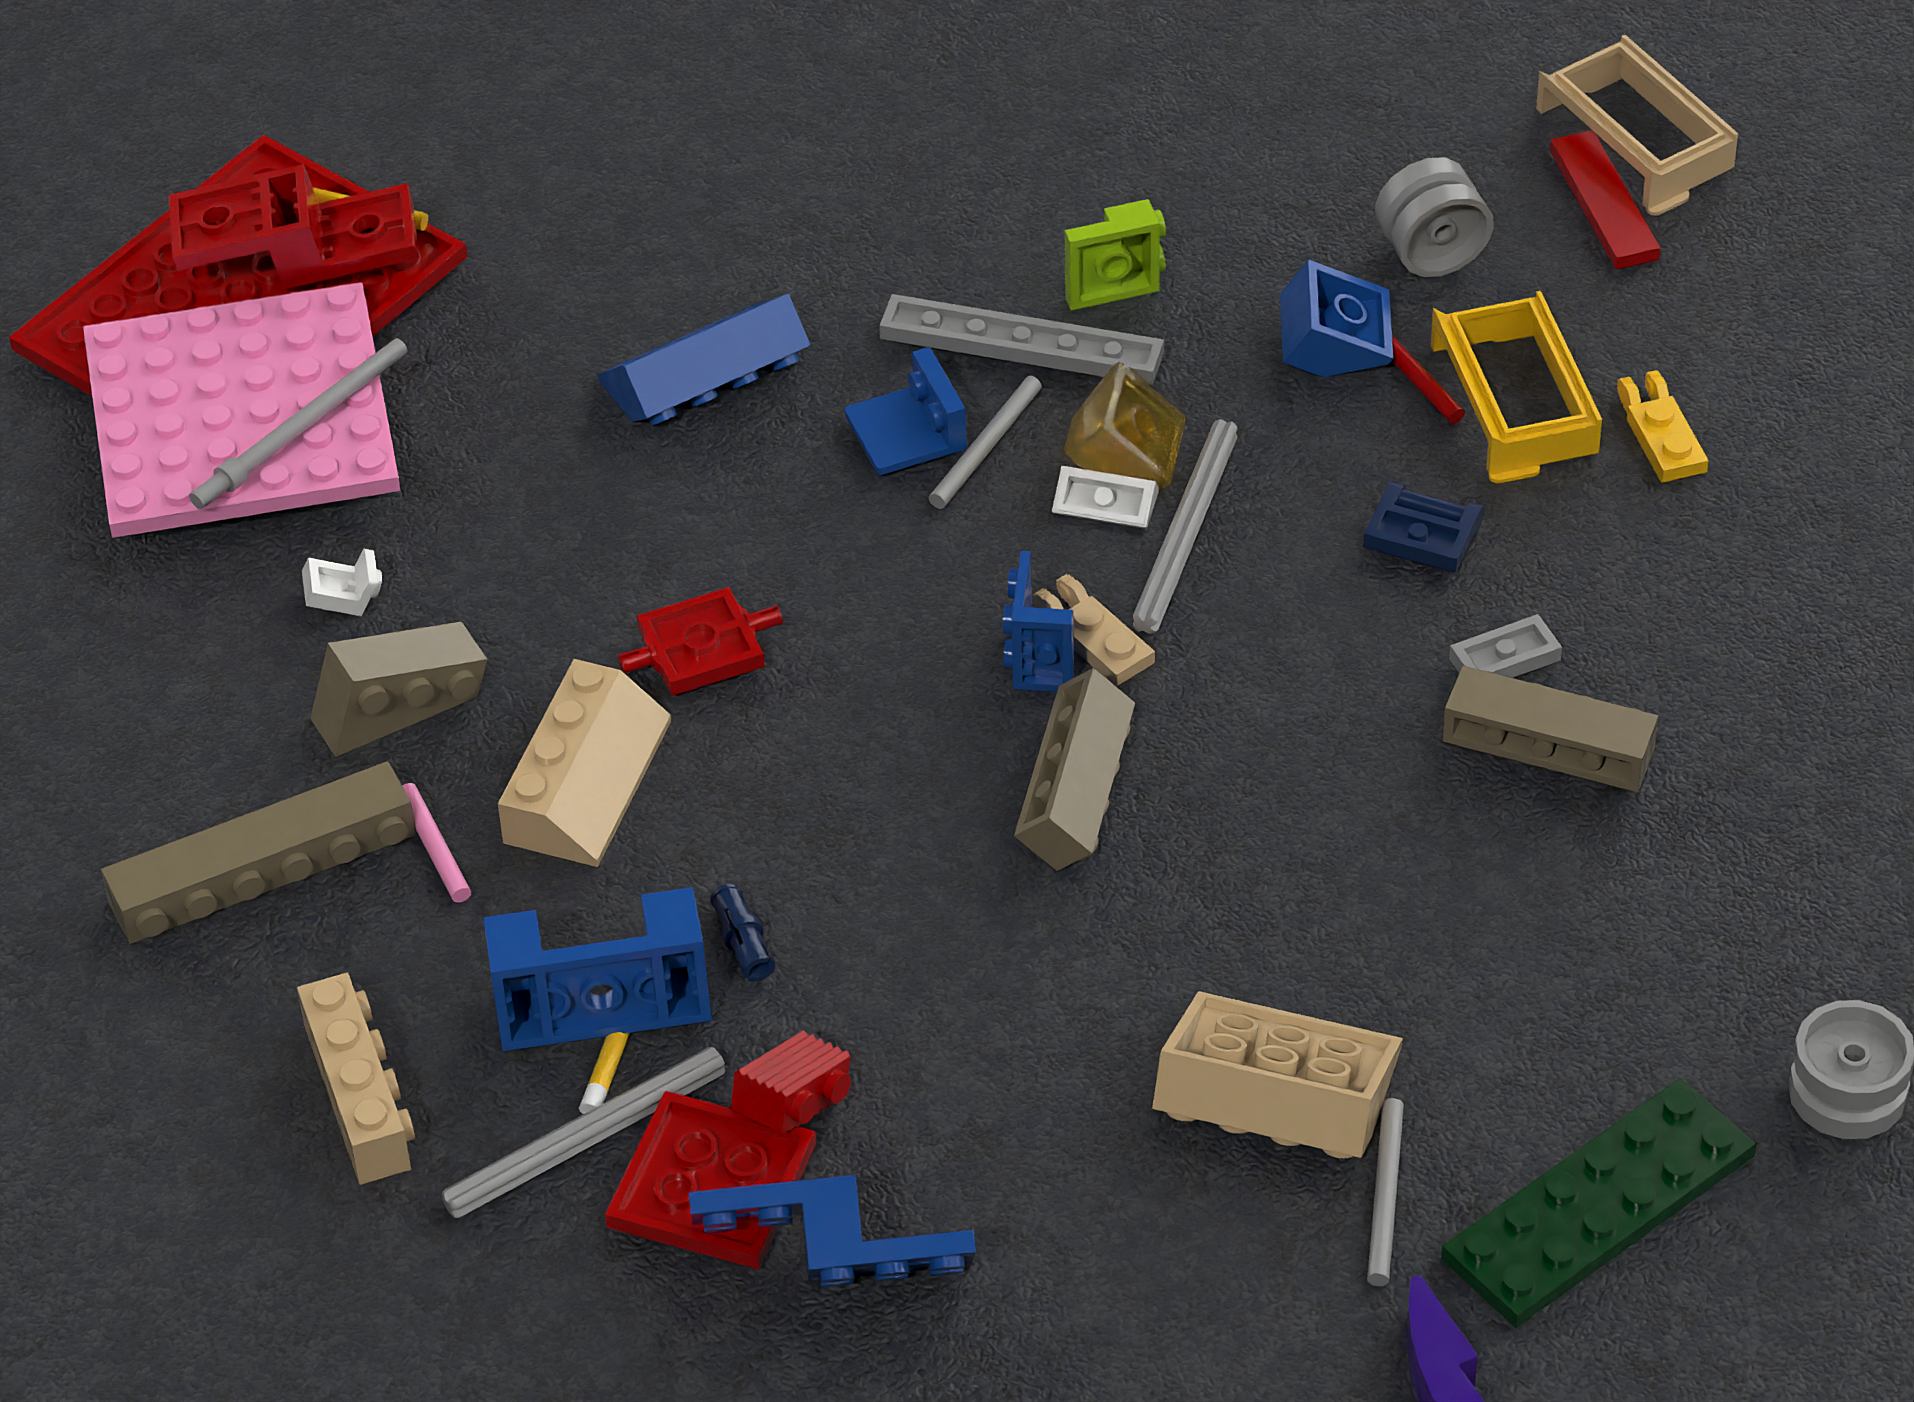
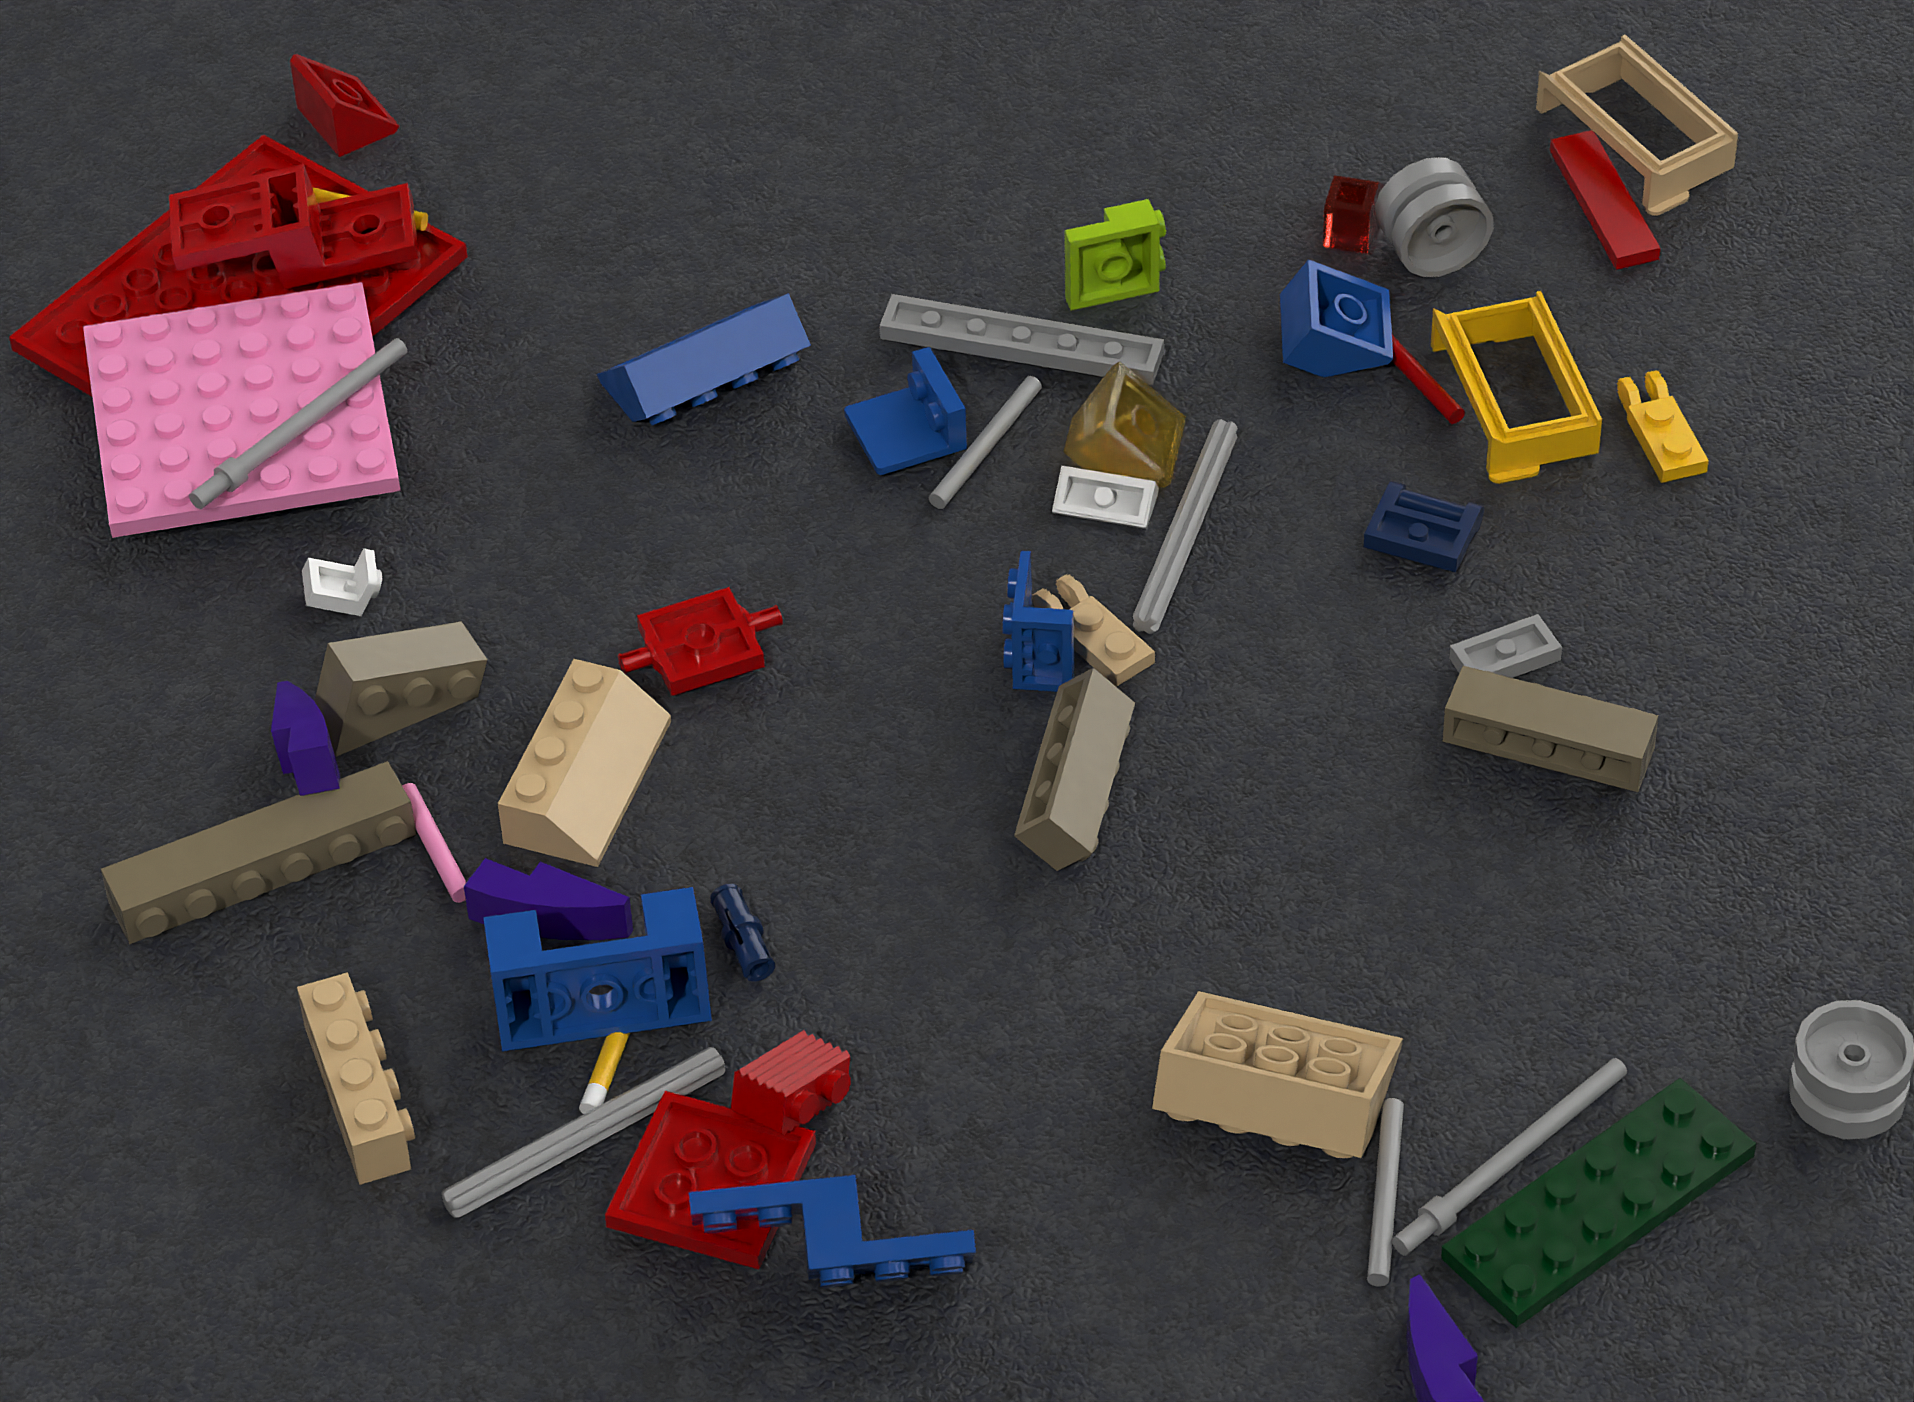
none -> dark purple slope [271,681,340,796]
none -> red slope [290,53,400,157]
none -> dark purple slope [464,858,633,940]
none -> clear red slope [1323,175,1385,254]
none -> light grey bar [1392,1058,1627,1256]

